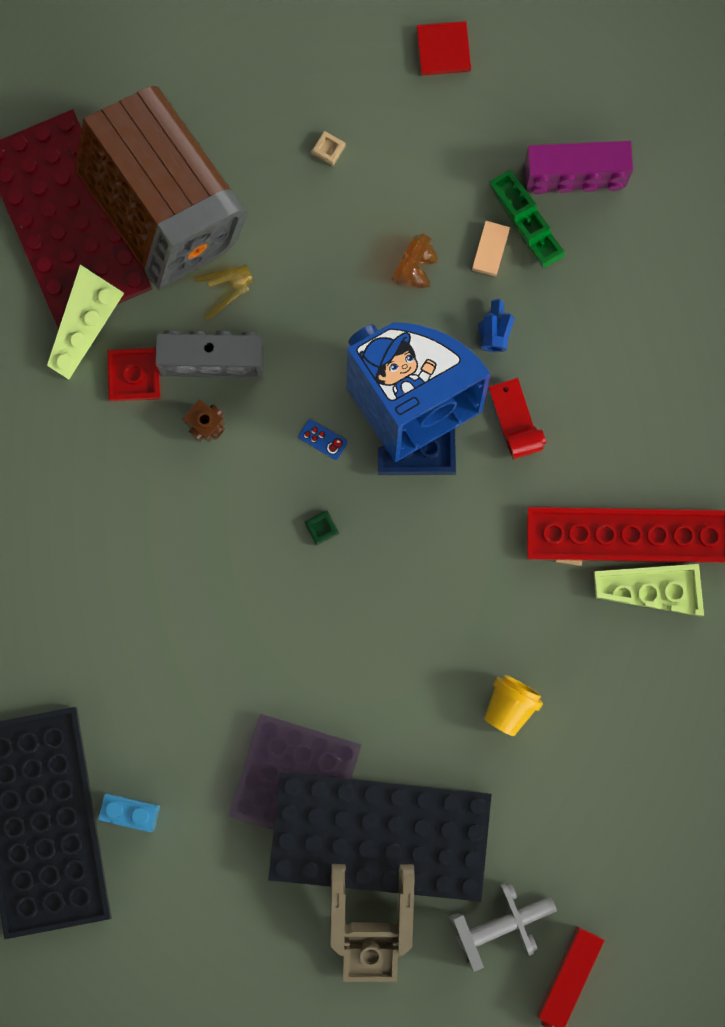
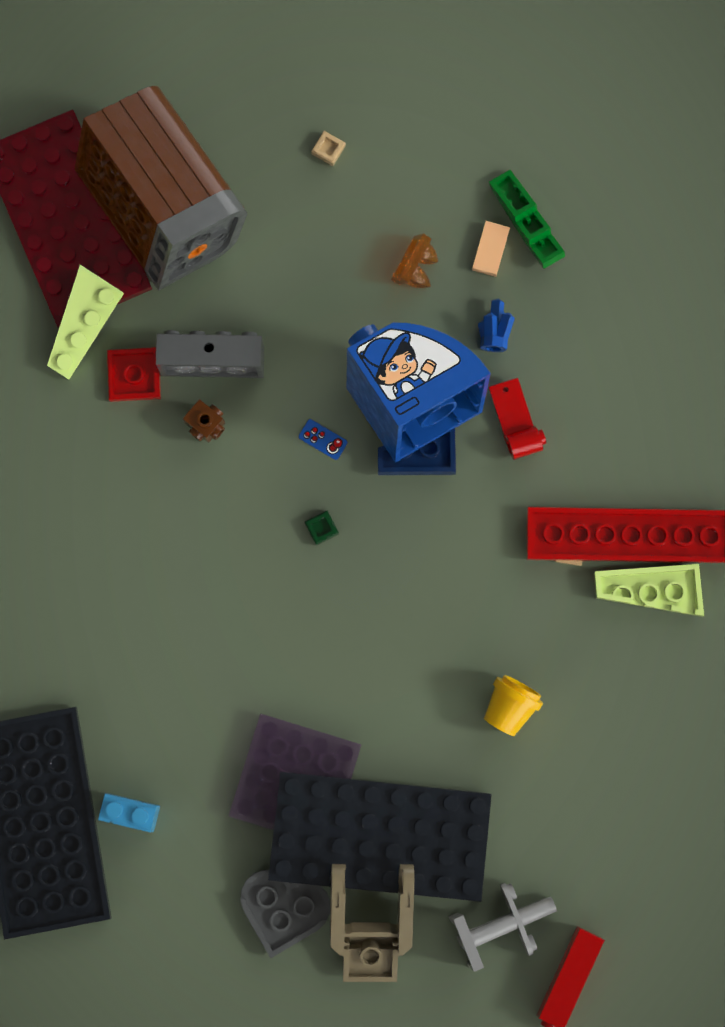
clear yellow plant [195,264,254,319] -> none
red tile [417,21,471,76] -> none
magenta brick [524,141,633,194] -> none
none -> dark grey plate [240,870,331,959]

